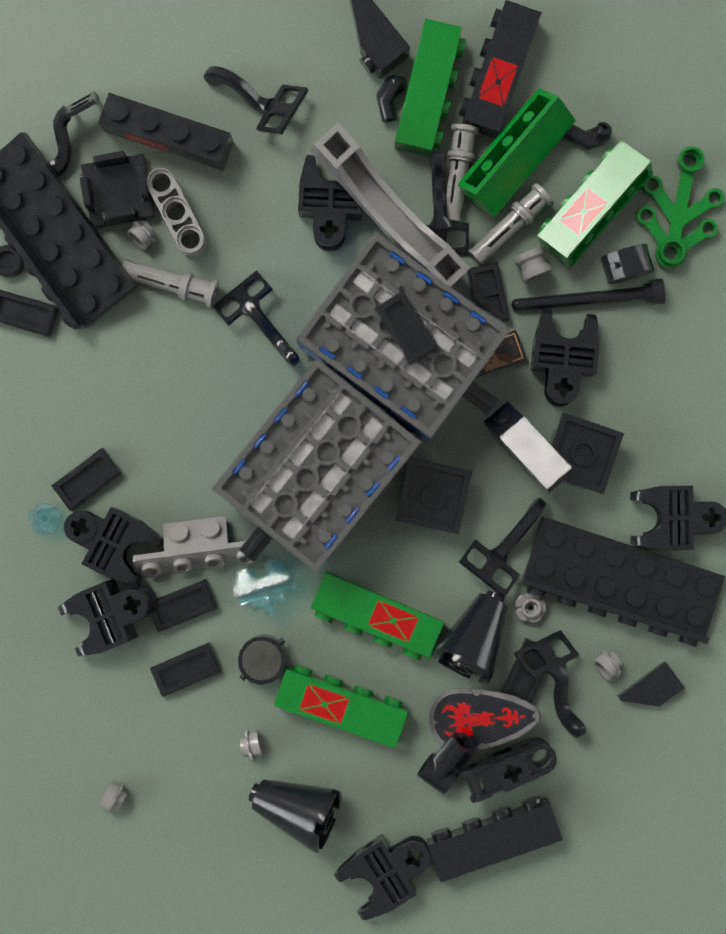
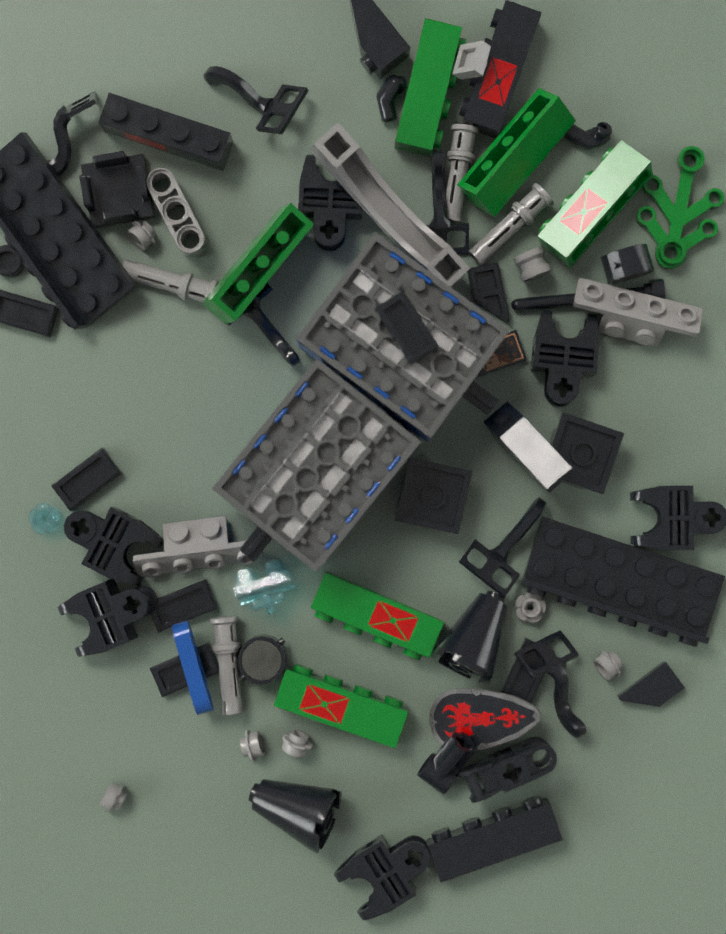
none -> blue beam [172,621,214,715]
none -> green brick [202,202,314,324]
none -> light grey pin [210,616,243,715]
none -> light grey plate [282,729,313,757]
none -> light grey plate [452,41,491,80]
none -> light grey bracket [573,278,703,347]

